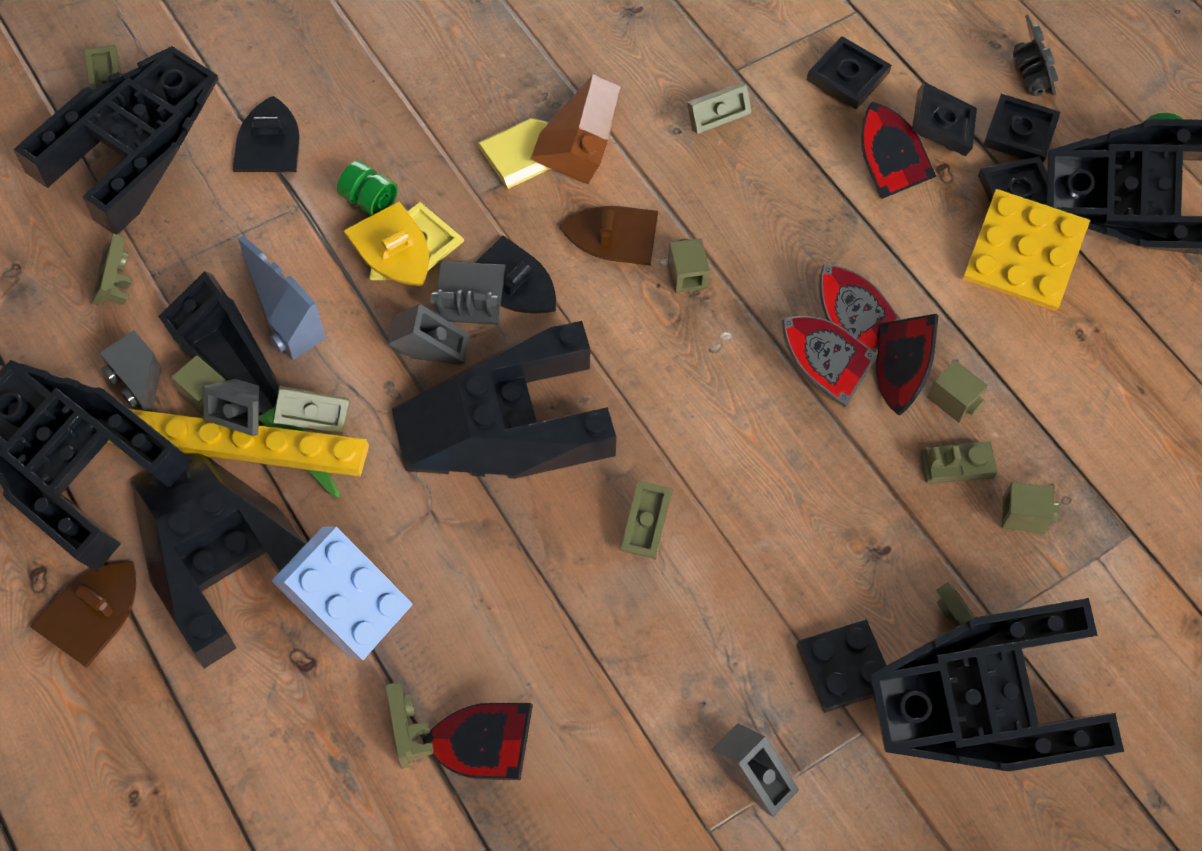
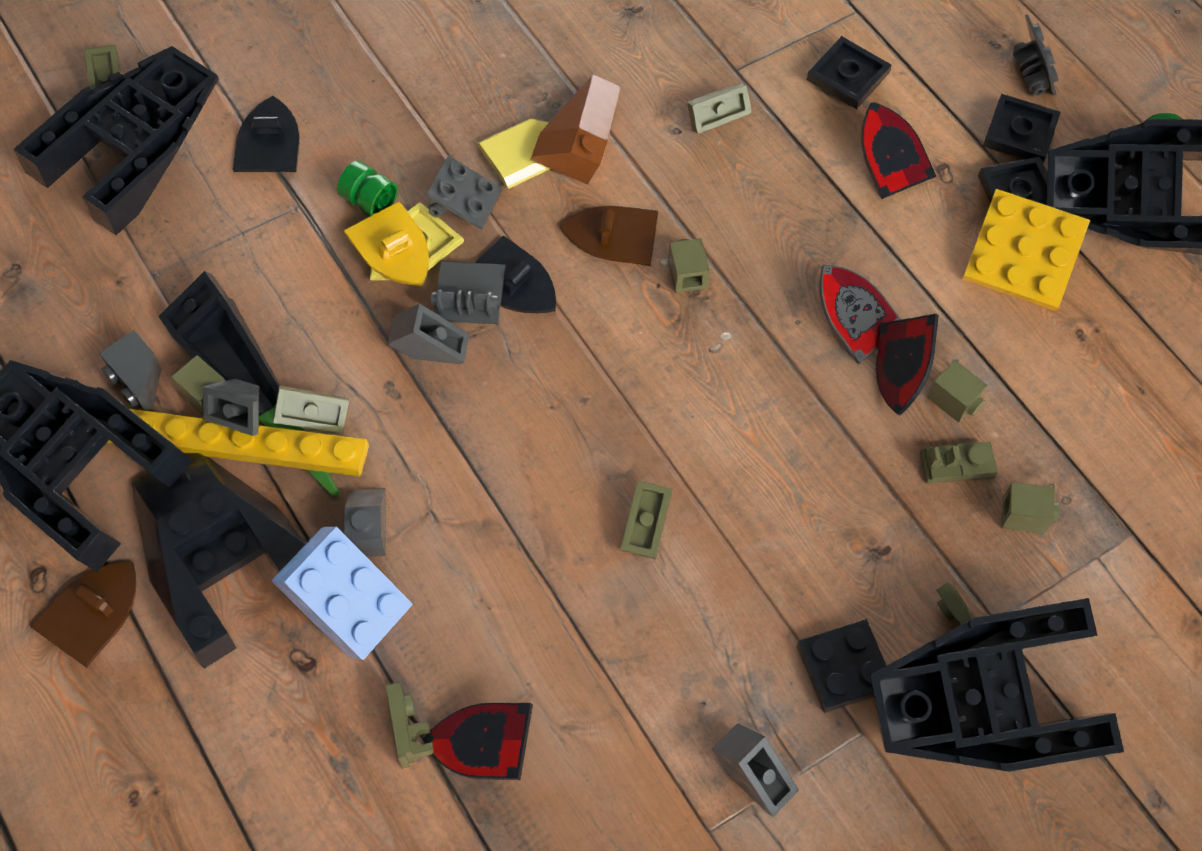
olive plate [91,234,132,306] -> none
sand blue wedge [238,236,326,360] -> none
black wedge [392,321,617,479] -> none
shield [782,316,877,407] -> none
black plate [912,82,977,157] -> none
none -> dark grey slope [344,488,386,557]
none -> dark grey hinge [426,155,502,230]

